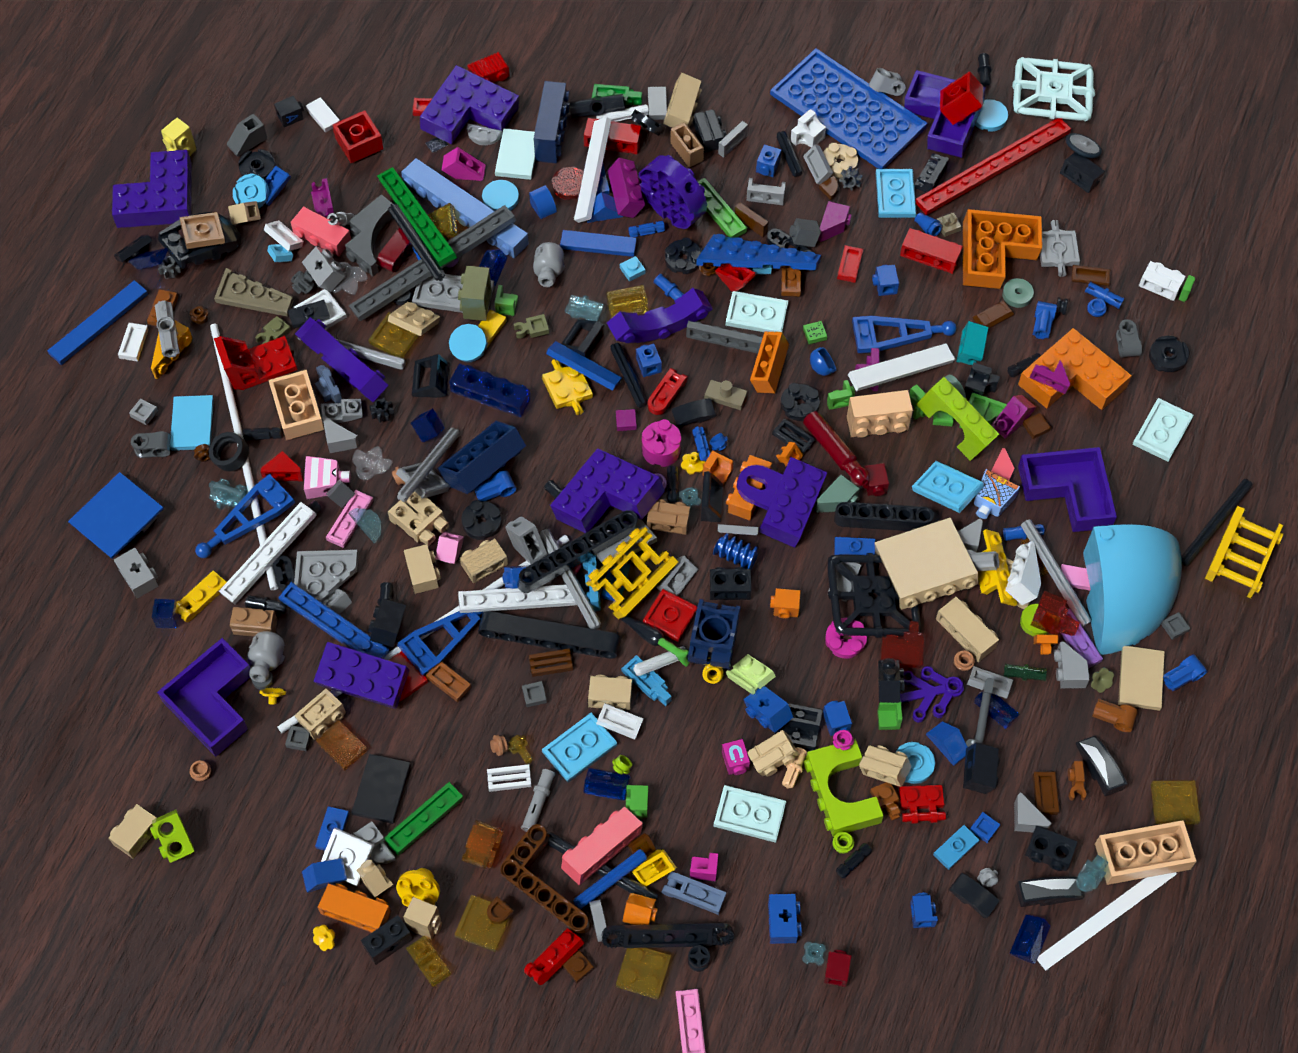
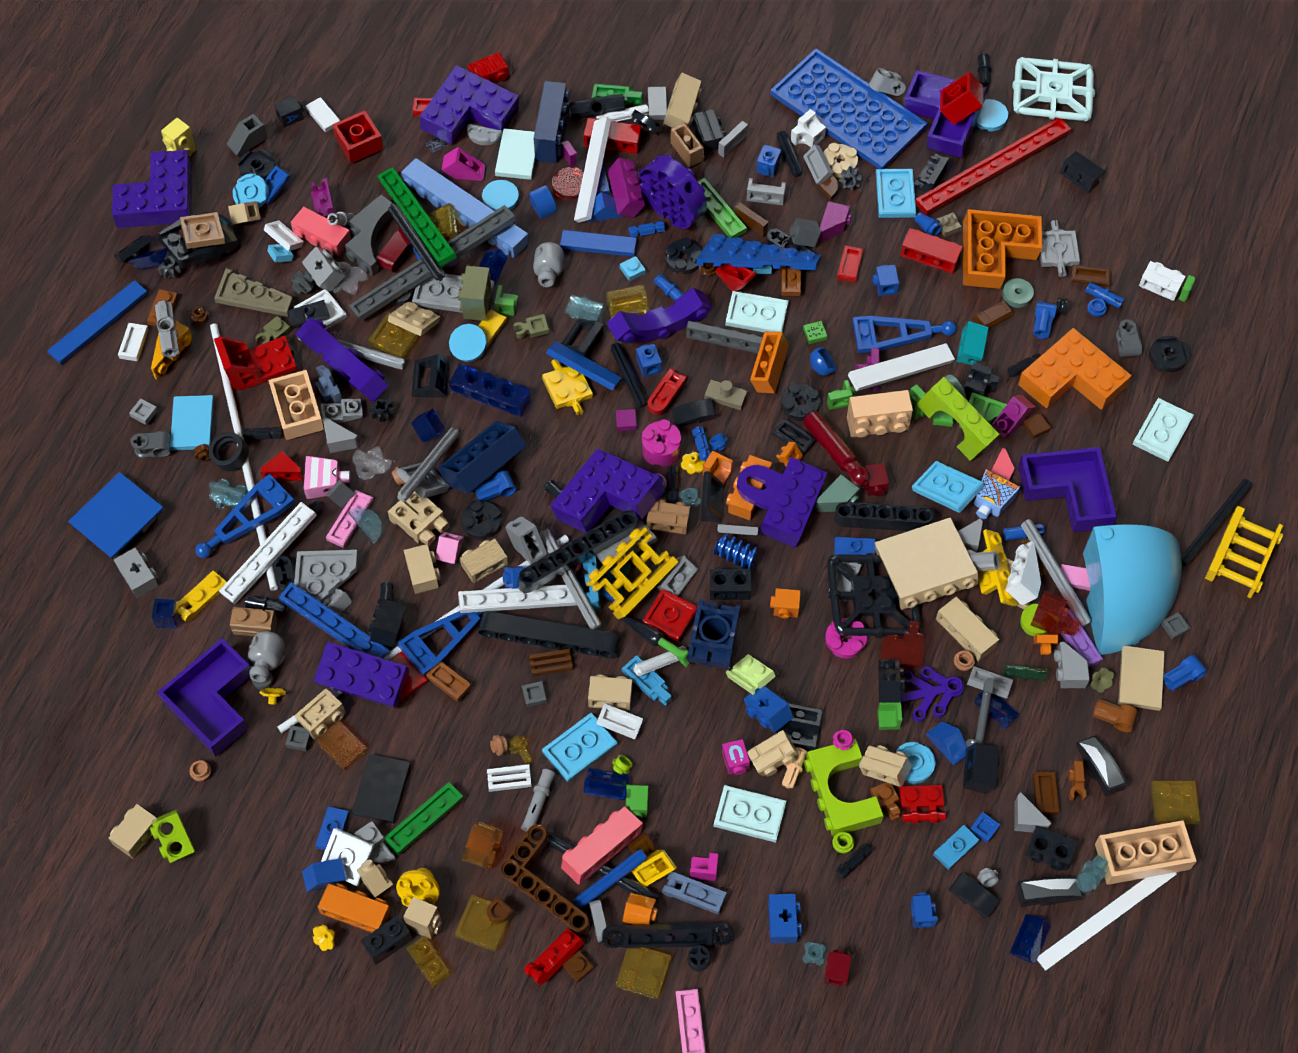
yellow plate [702,663,723,684] -> none
blue brick [823,701,852,736] -> none
magenta slope [1029,360,1070,394] -> none
wheel [1066,133,1102,158] -> none
none -> magenta tile [562,140,577,167]

